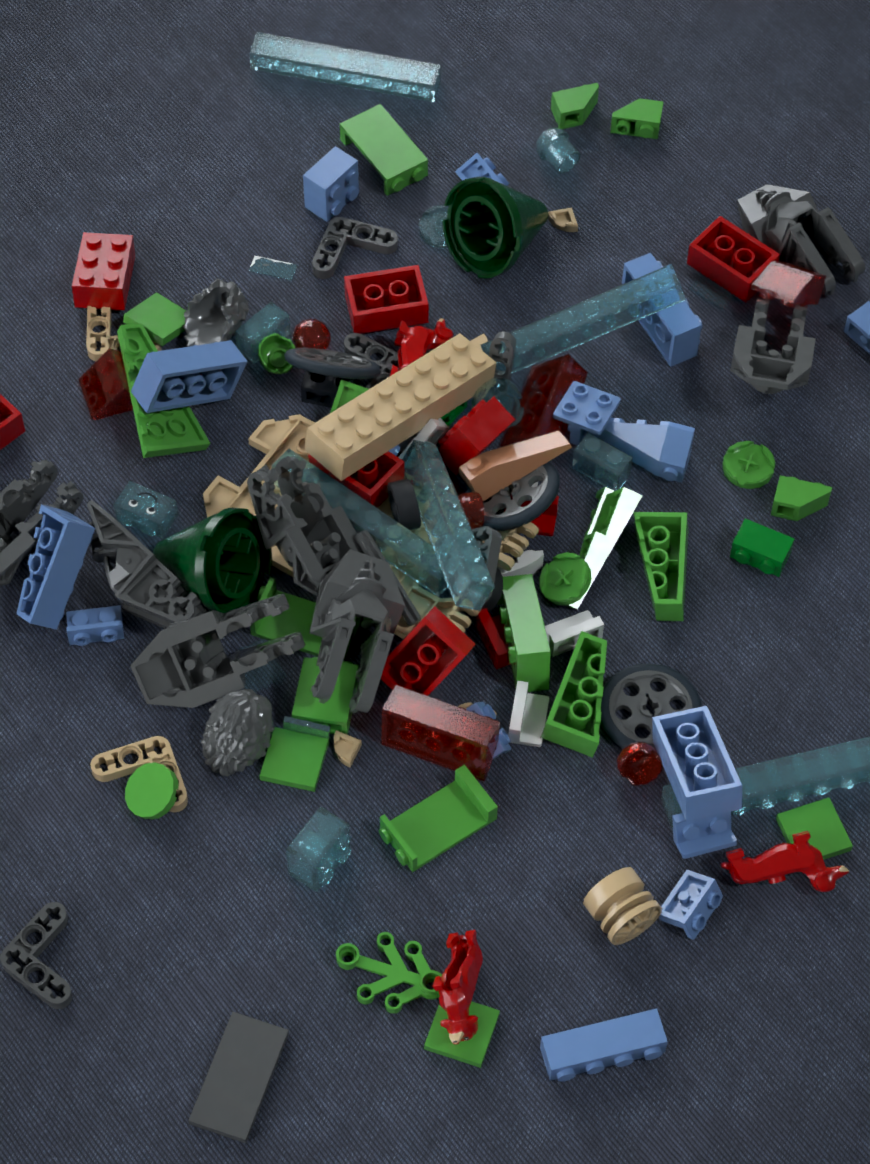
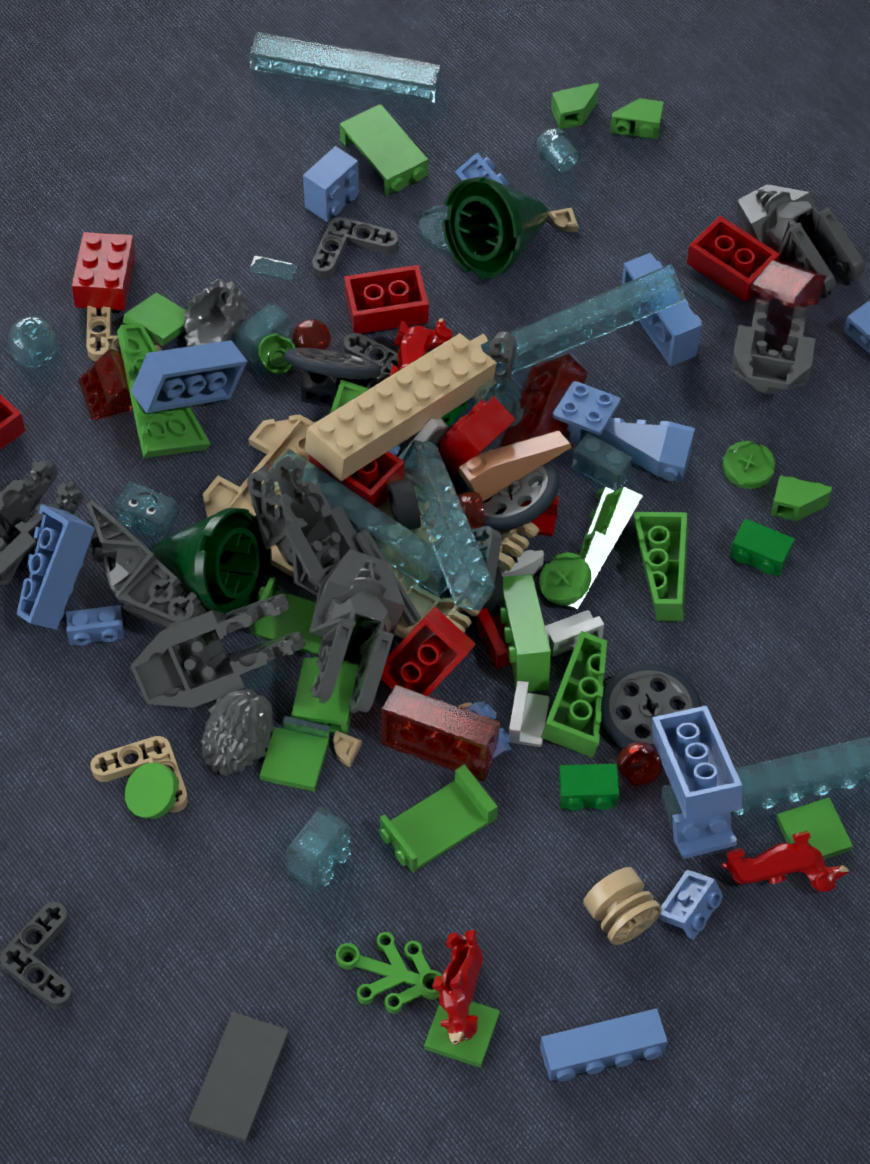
none -> clear light blue cylinder [8,315,60,367]
none -> green brick [558,764,619,811]

